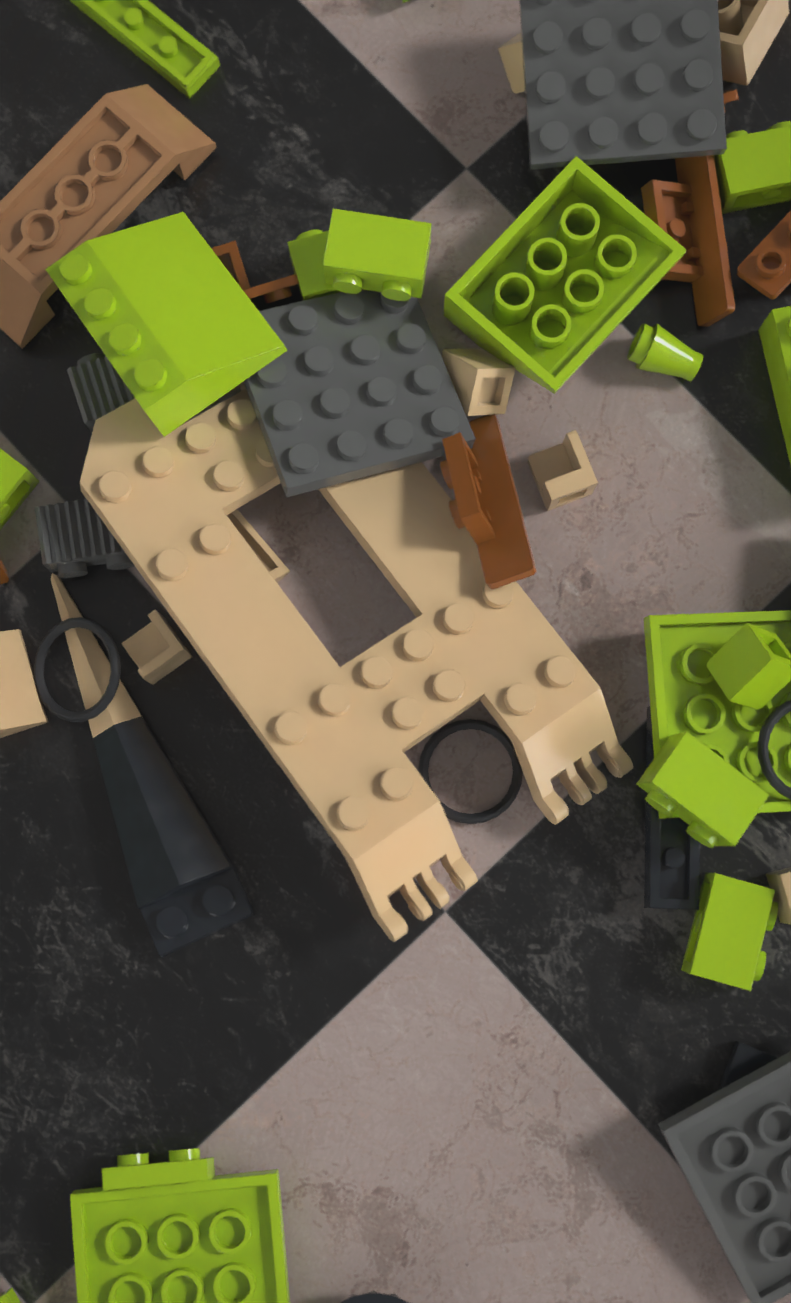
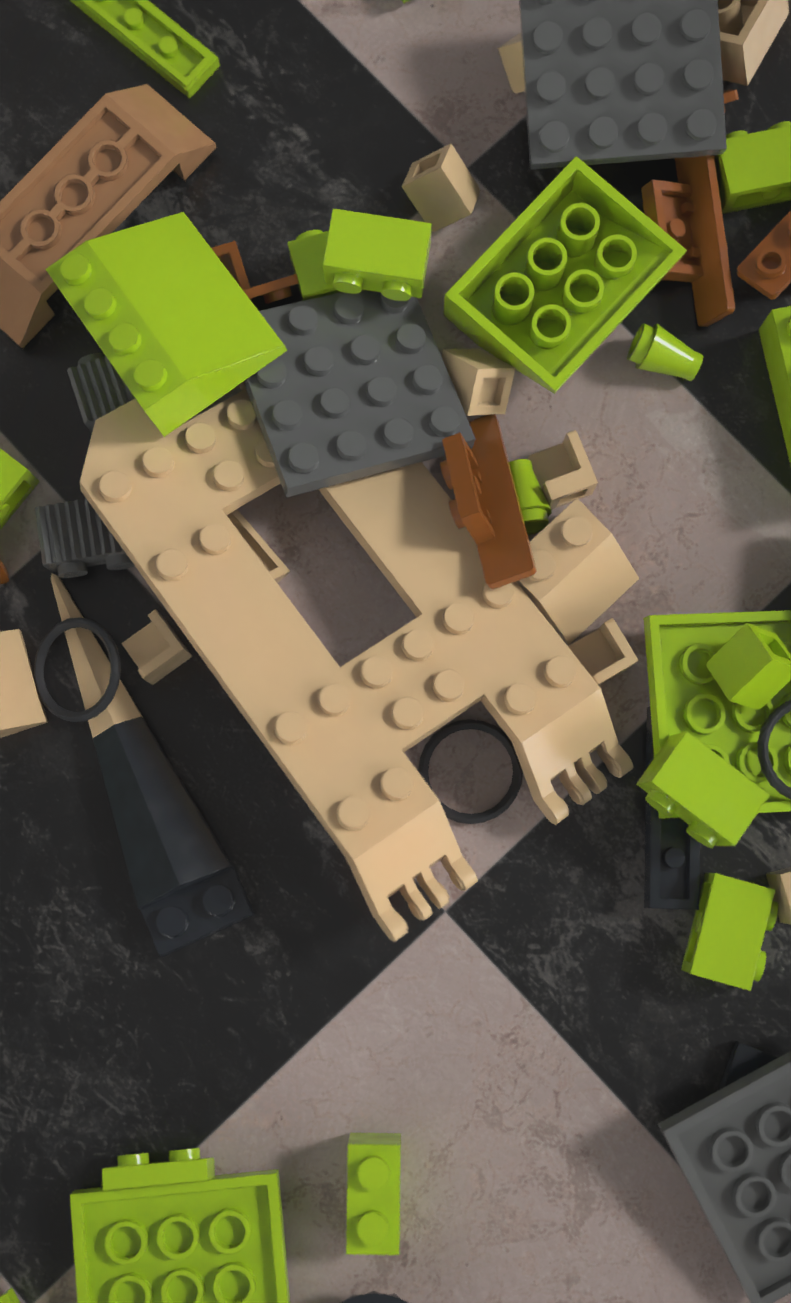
none -> lime brick [346,1132,401,1255]
none -> tan panel [402,143,480,232]
none -> lime cone [509,459,552,535]
none -> tan slope [516,498,639,646]
none -> tan panel [568,618,639,686]

